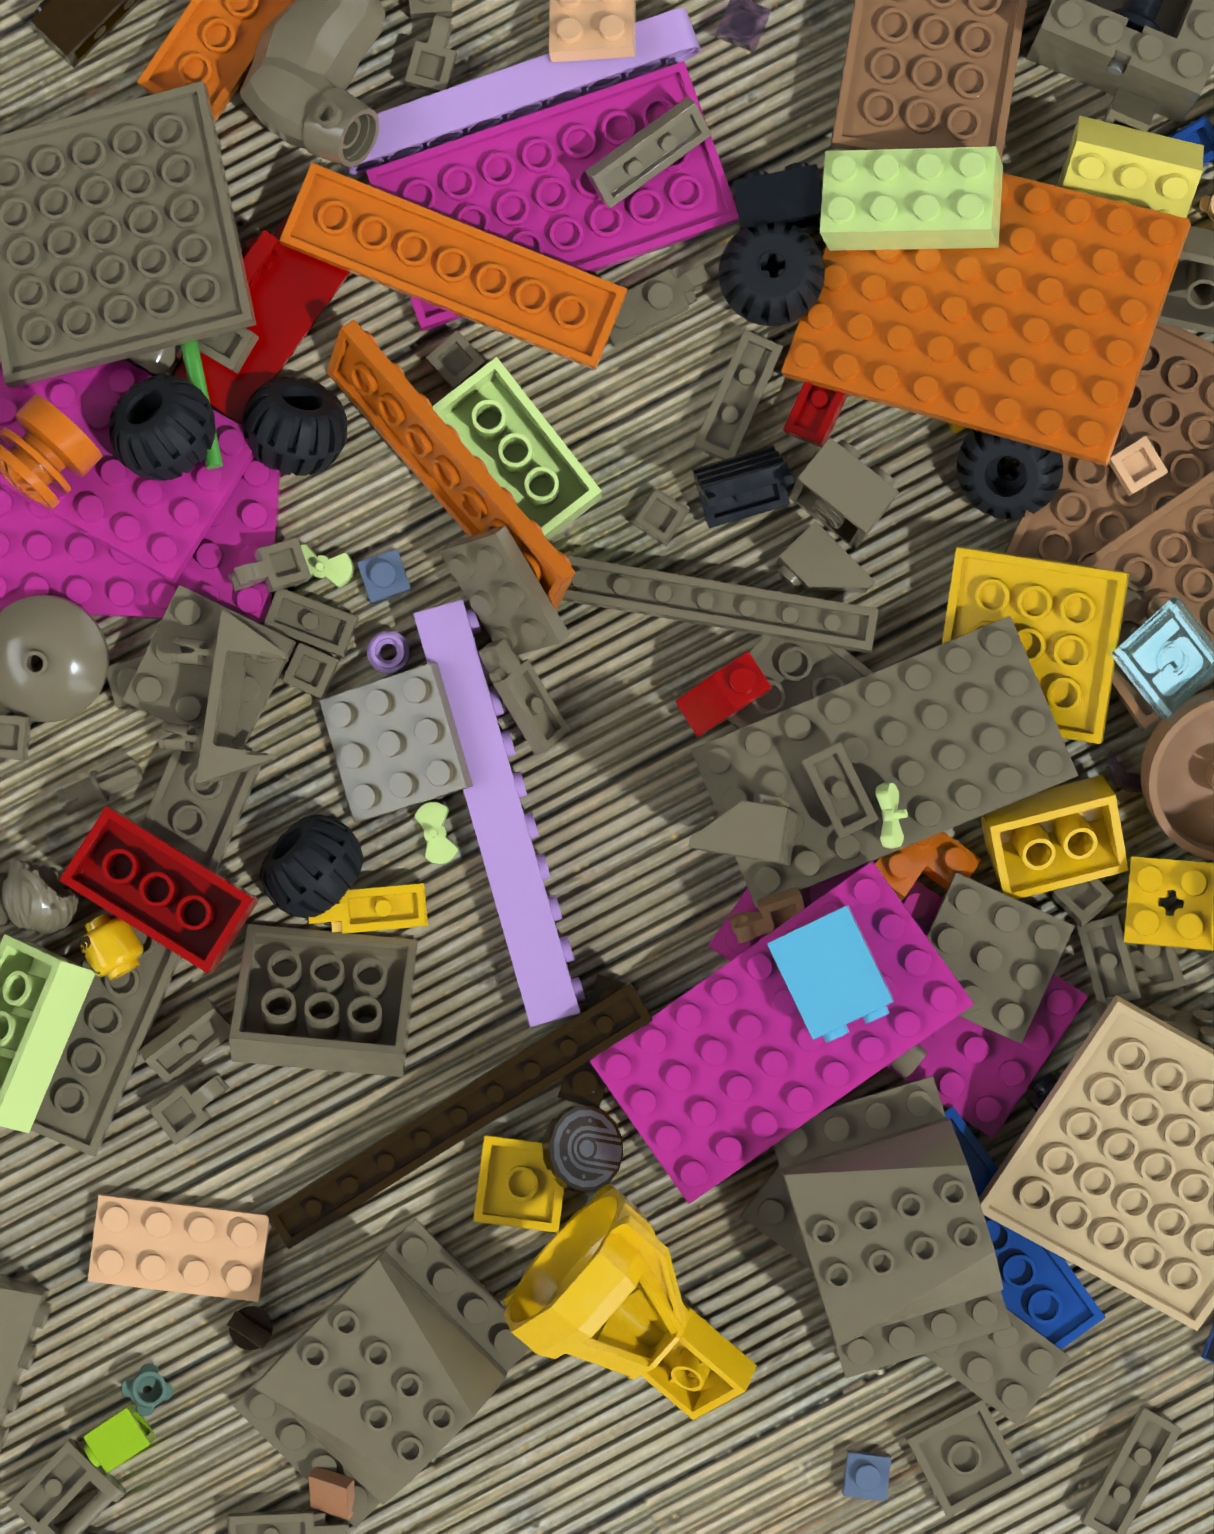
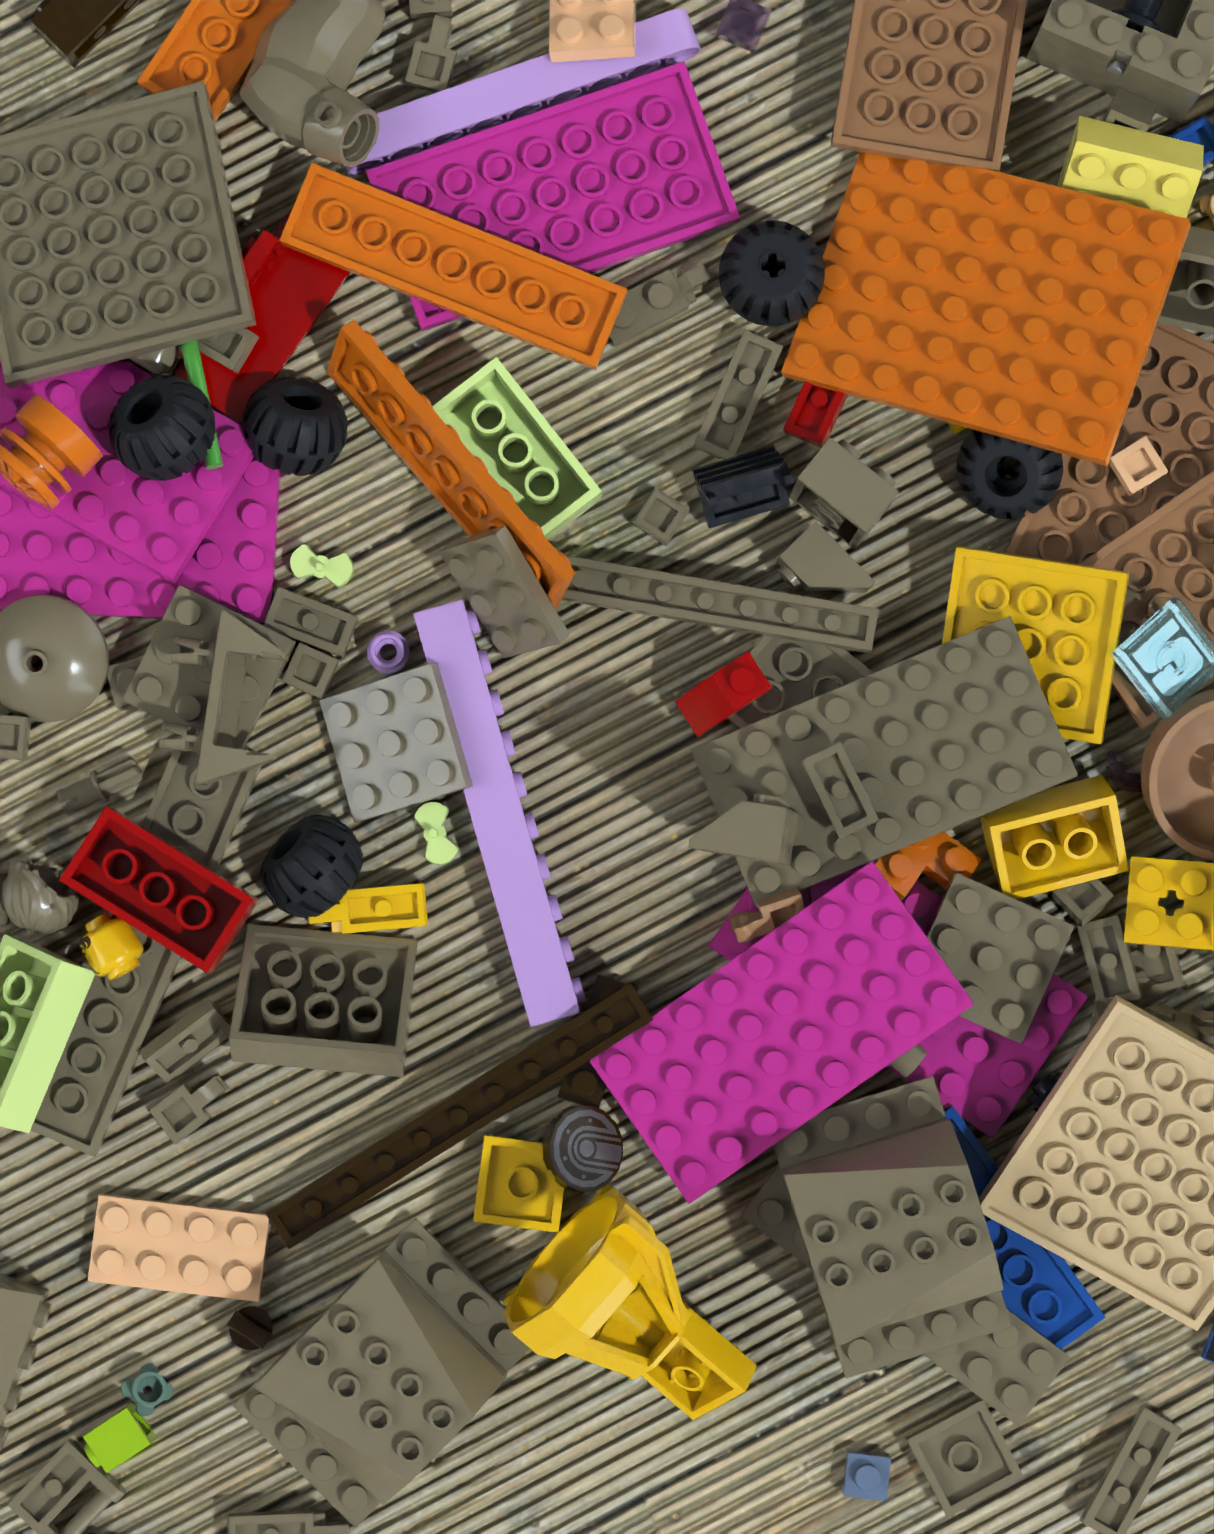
dark tan plate [229,537,312,593] -> none
nougat tile [308,1467,355,1520] -> none
sand blue plate [357,549,412,604] -> none
dark tan plate [425,330,486,390] -> none
dark tan hinge [478,638,569,756] -> none
dark tan plate [585,97,712,209] -> none
black brick [733,162,823,231] -> none
medium azure brick [767,905,894,1043] -> none
yellowish green brick [820,146,1003,251] -> none
yellowish green piece [875,782,908,849] -> none

